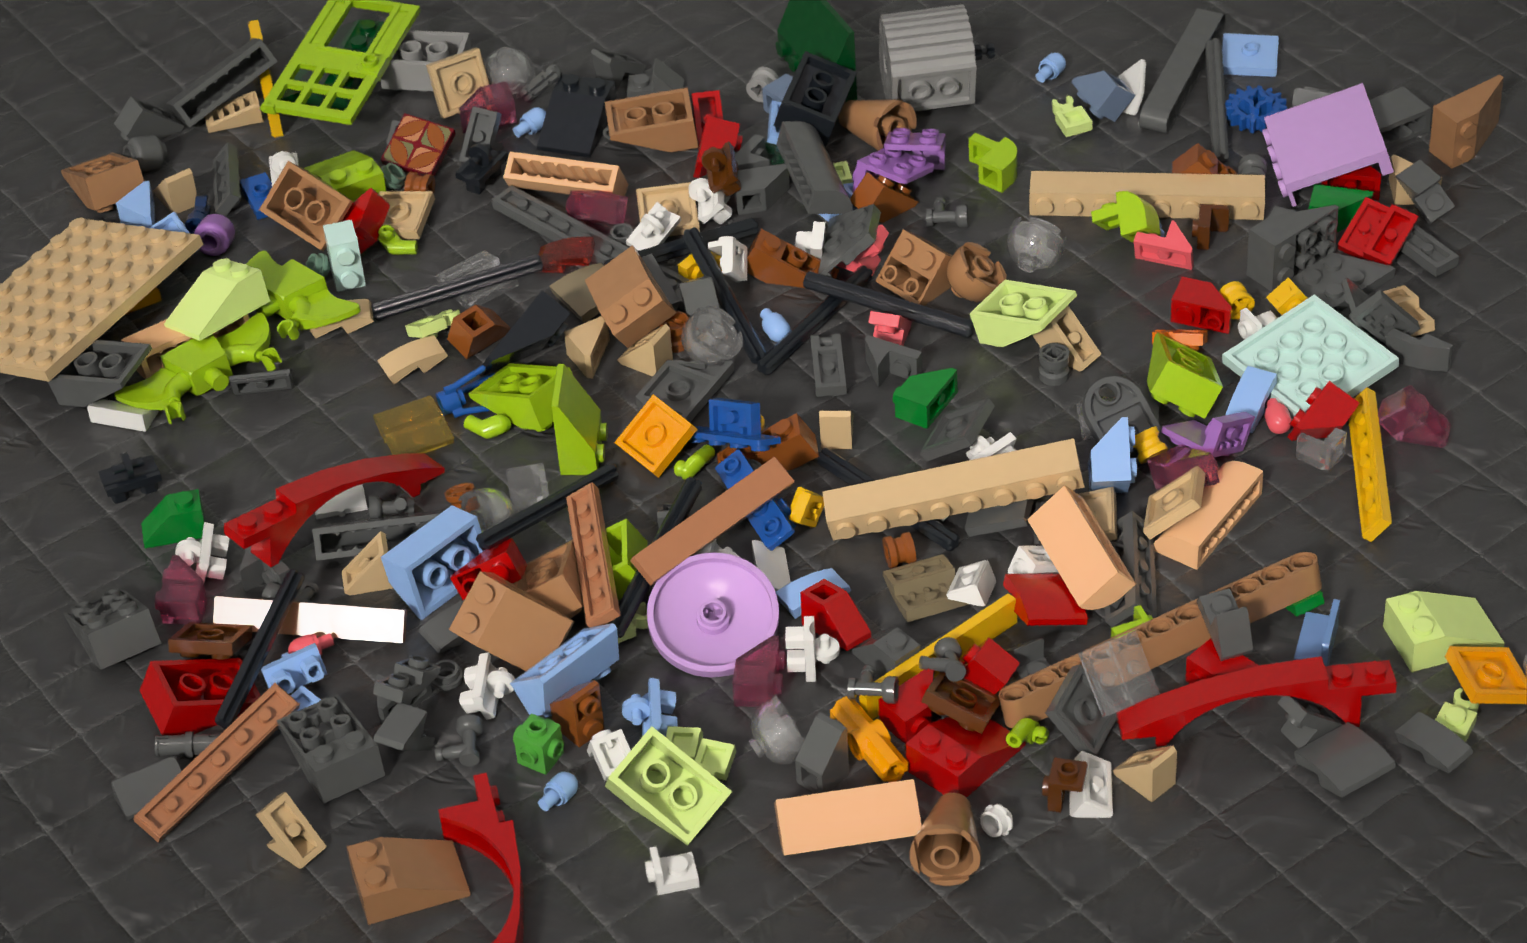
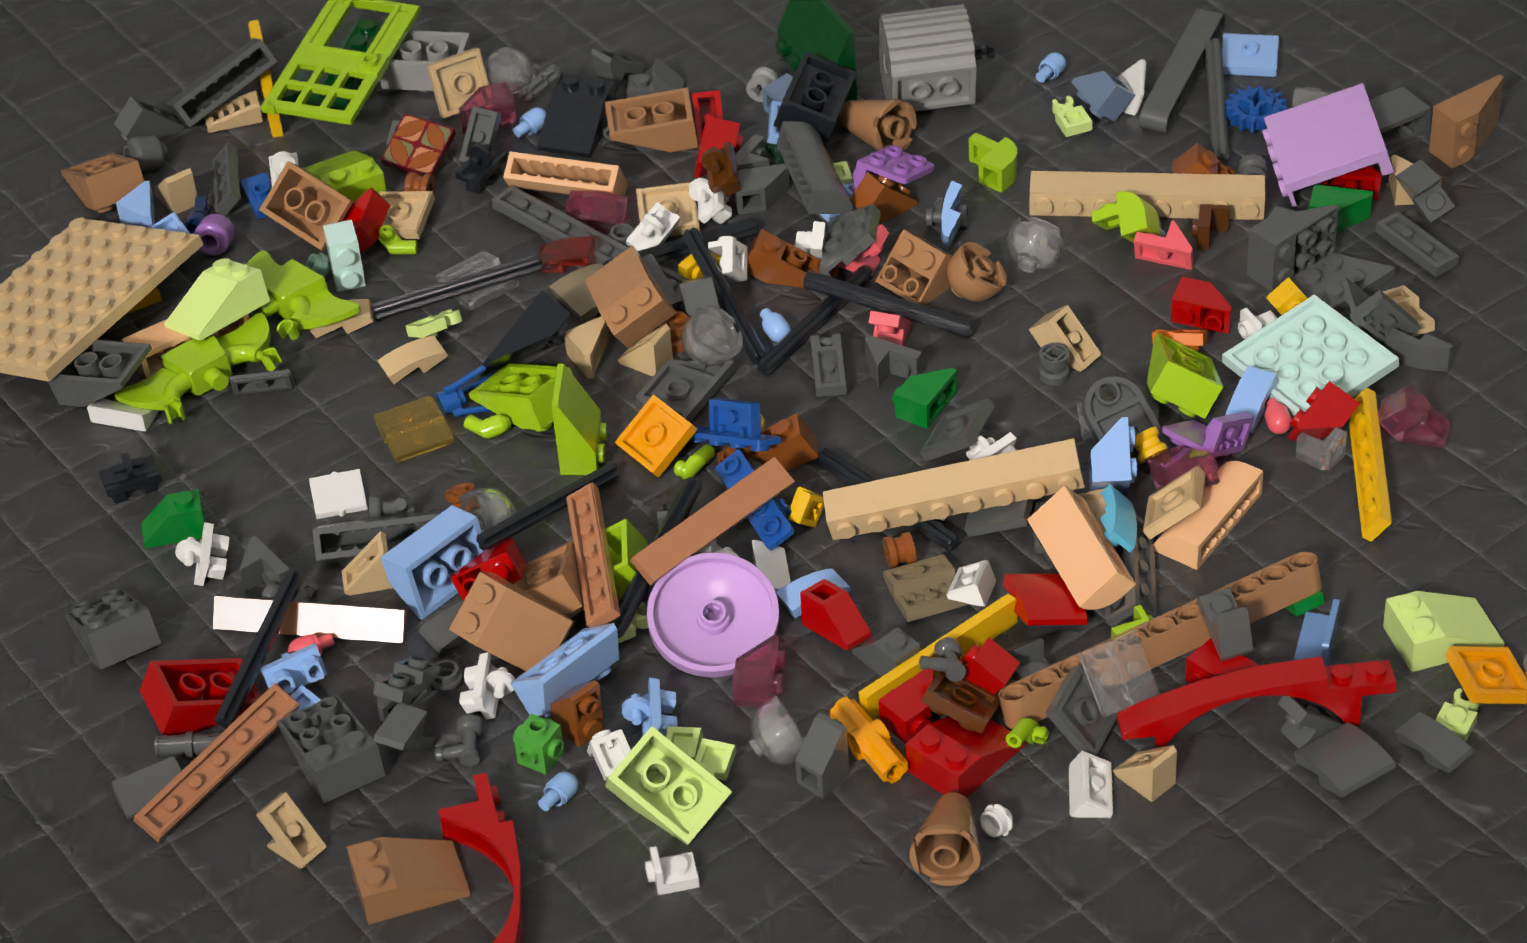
clear pink slope [155,555,208,625] -> none
reddish brown plate [168,622,252,659] -> none
red slope [224,453,445,567] -> none
sand green plate [380,163,406,189] -> none
dark orange slope [447,304,511,359] -> none
clear panel [506,463,549,512] -> none
light nougat brick [774,779,922,855] -> none
white hips [785,616,840,682] -> none
tan slope [819,411,854,449] -> none
dark grey piece [847,665,899,704] -> none
medium lavender bracket [884,128,946,169] -> none
yellowish green slope [970,280,1077,347] -> none
white bracket [1008,545,1059,574] -> none
reddish brown bracket [1042,757,1088,813] -> none
yellow wheel [1219,281,1255,320] -> none
red slope [1337,197,1419,266] -> none
none -> light blue slope [941,181,962,250]
none -> medium azure slope [1100,485,1137,552]

